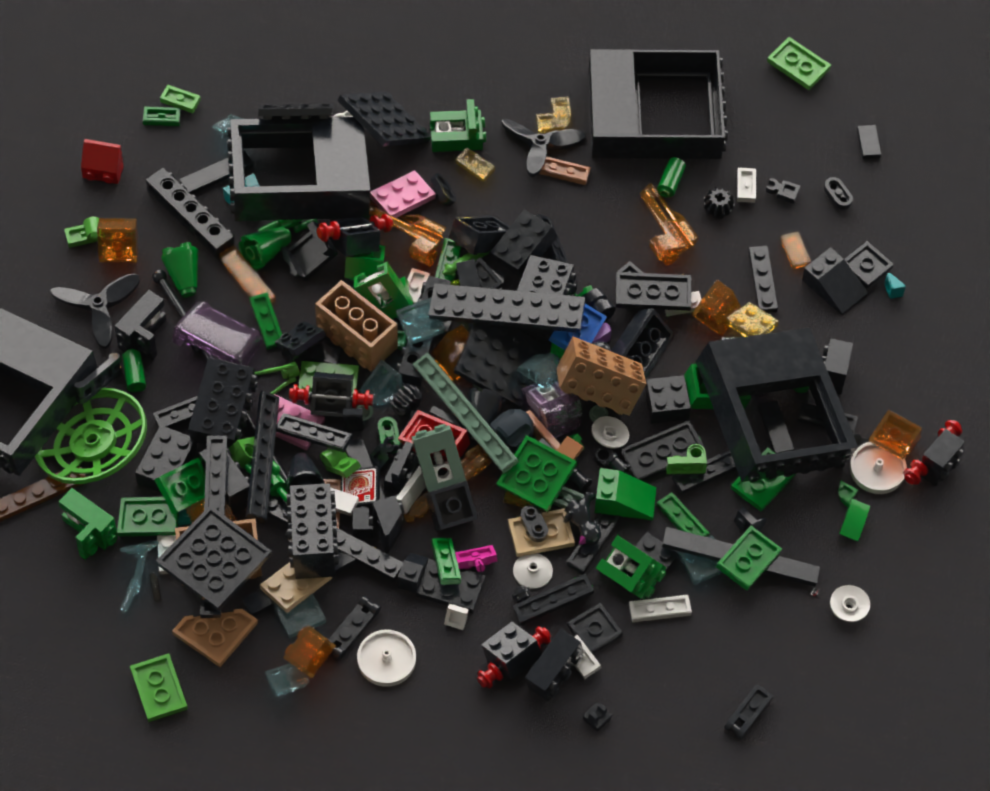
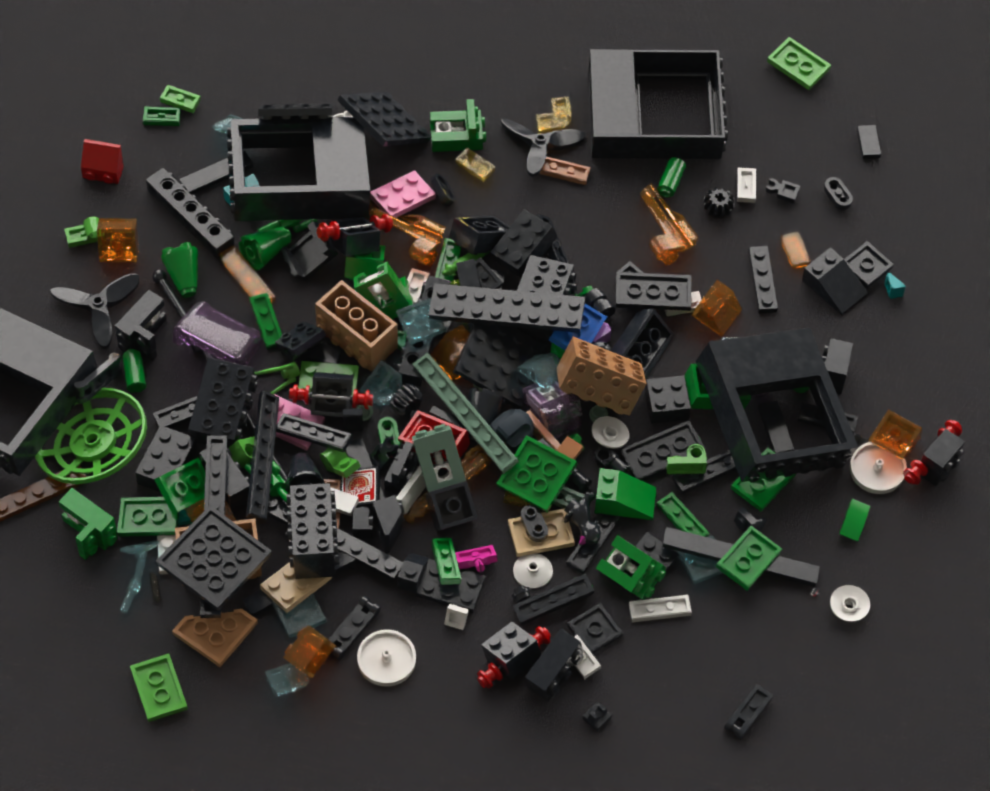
clear yellow plate [725,302,779,337] -> none
green tile [838,480,858,507] -> none

